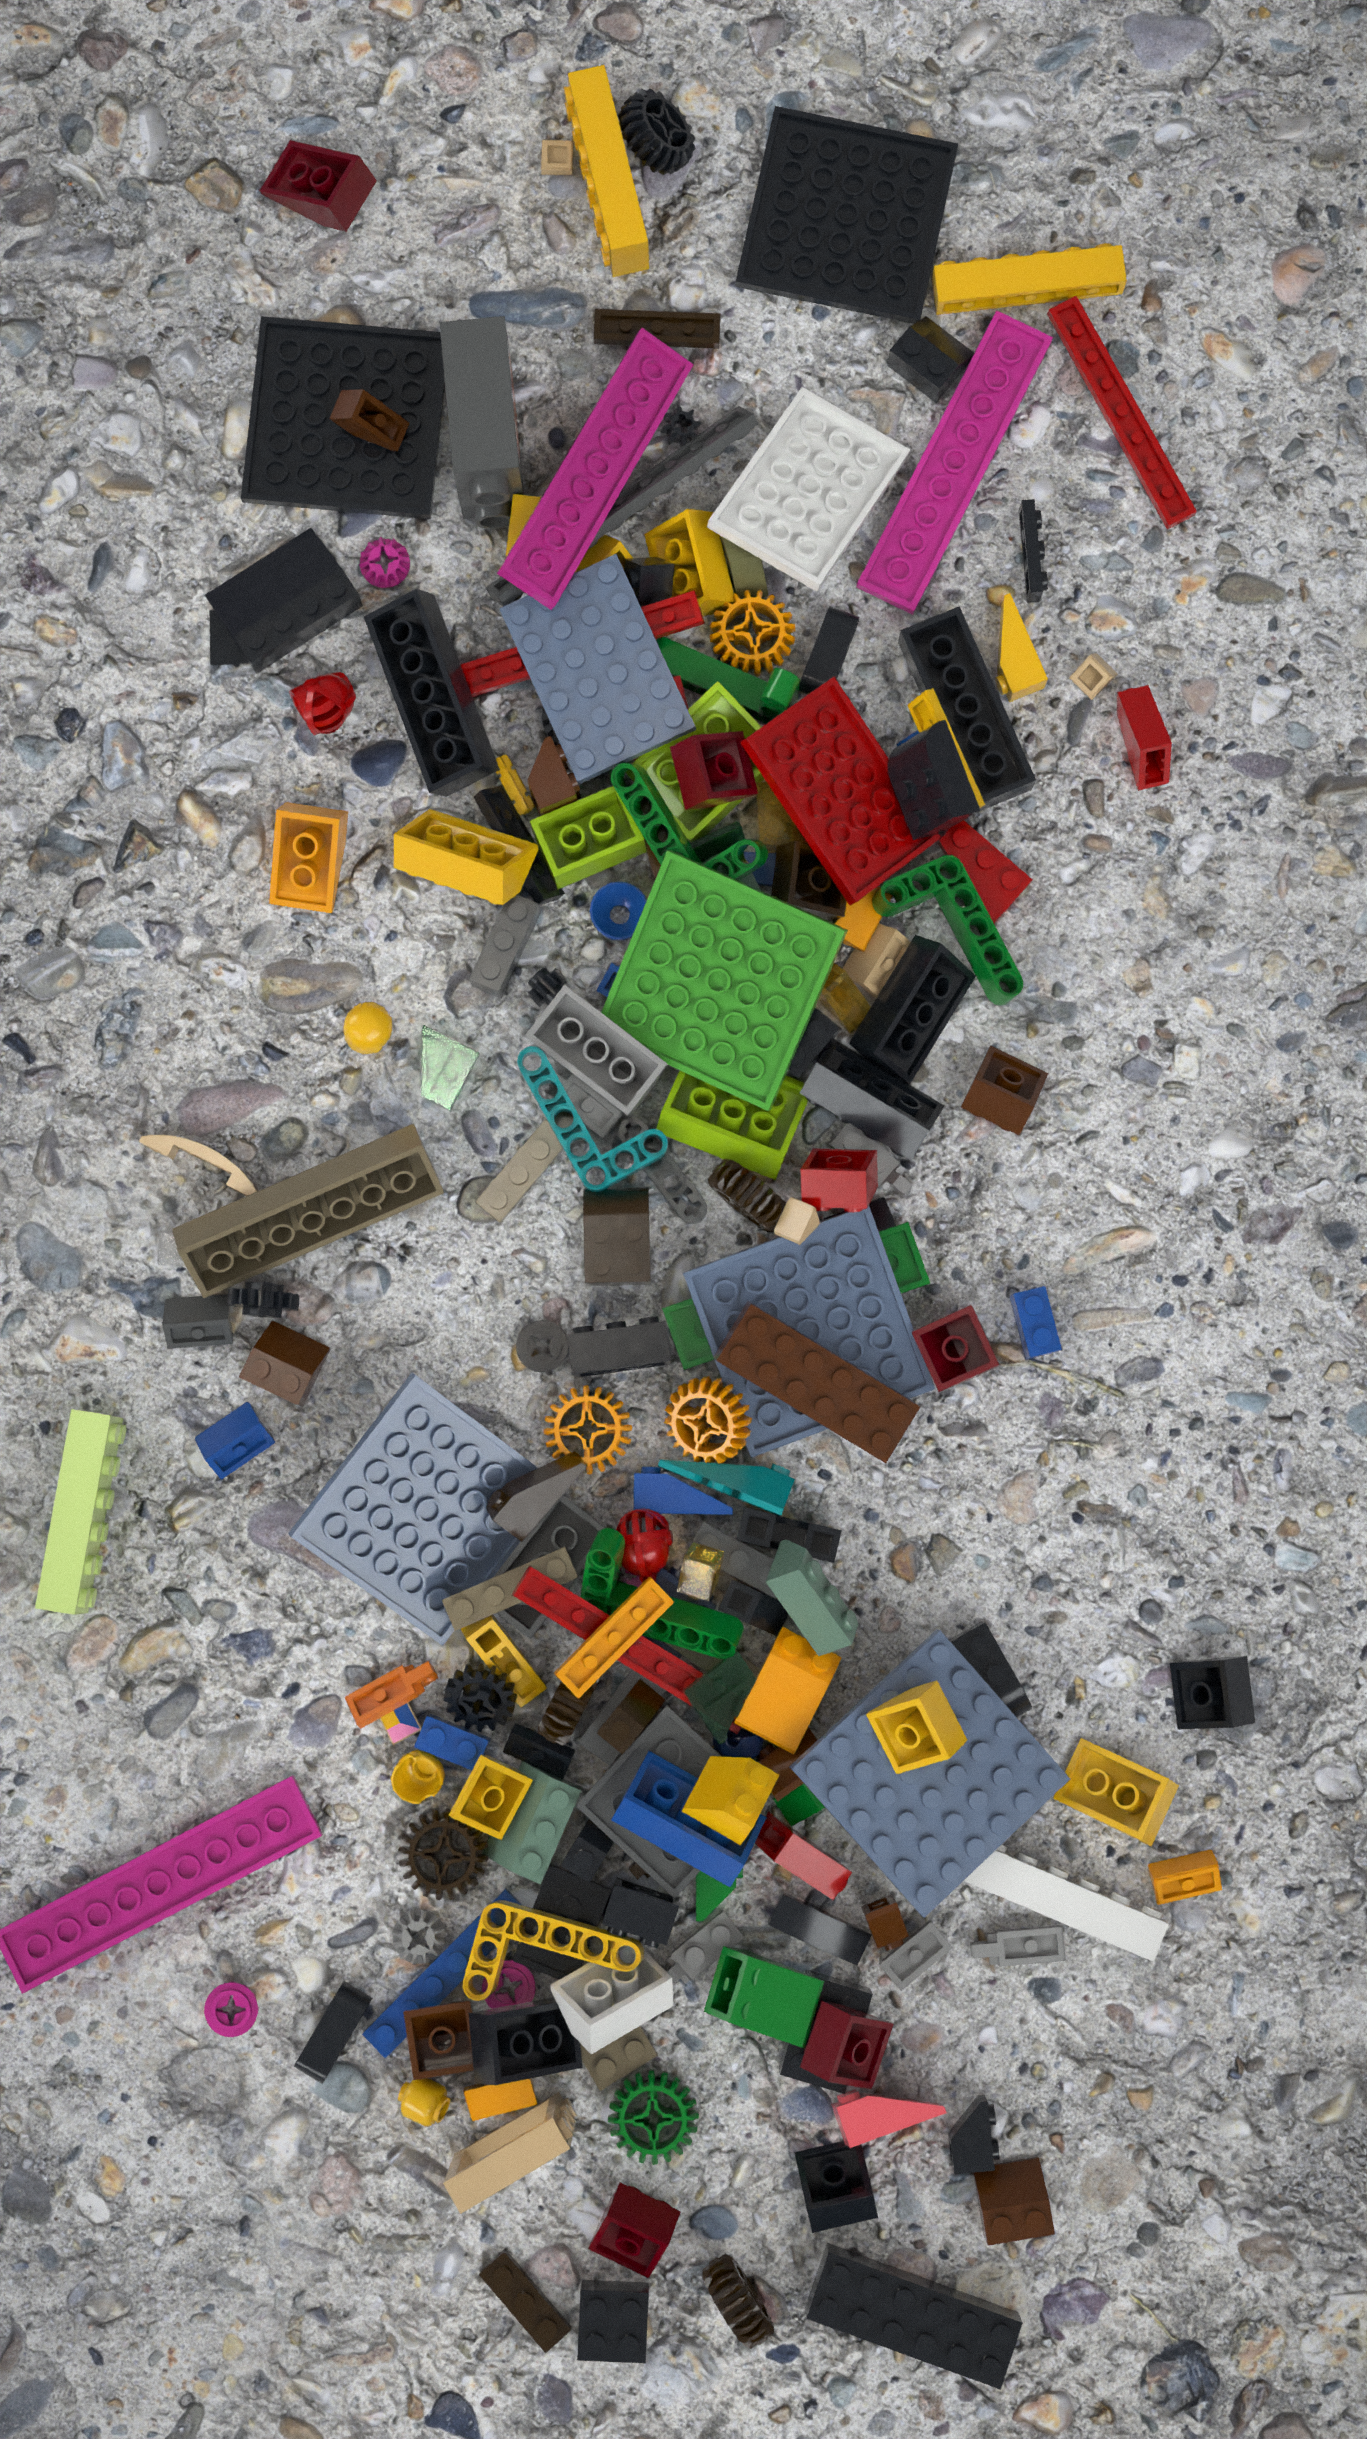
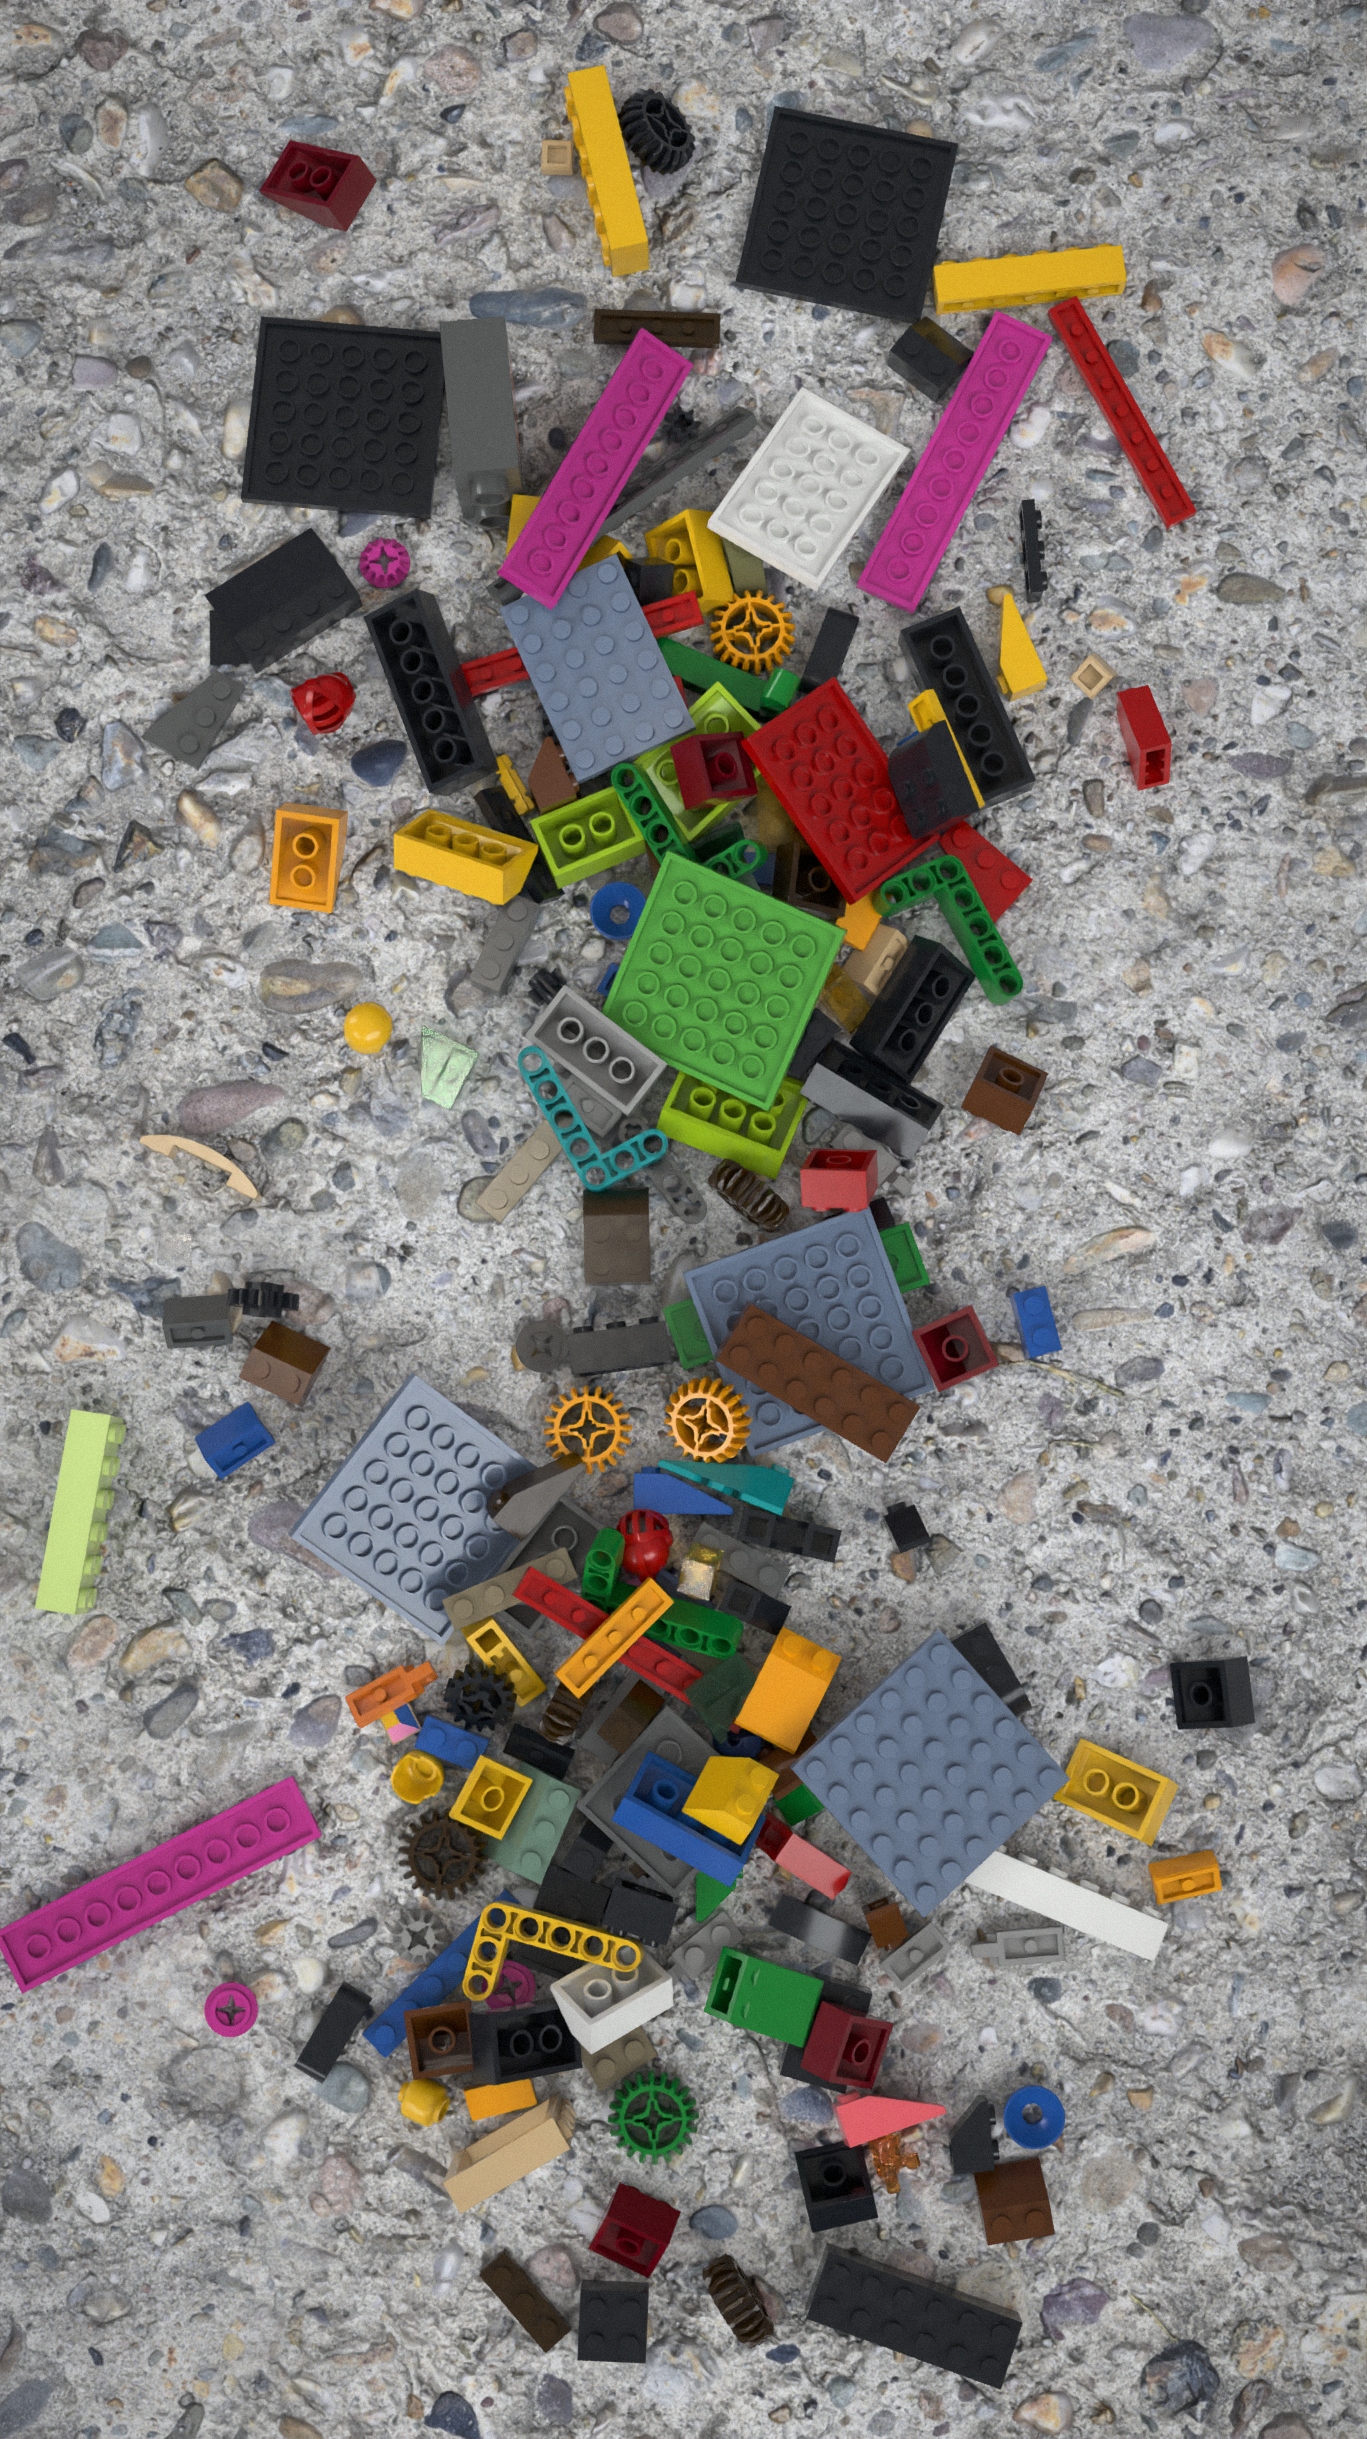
dark tan brick [172,1123,444,1298] -> none
reddish brown slope [329,389,409,451] -> none
sand green slope [766,1540,859,1656] -> none
tan slope [774,1197,820,1245] -> none
yellow slope [866,1680,967,1774] -> none
none -> dark grey wing [141,670,246,770]
none -> clear orange piece [868,2132,920,2194]
none -> black slope [881,1501,932,1554]
none -> blue piece [1003,2085,1065,2149]

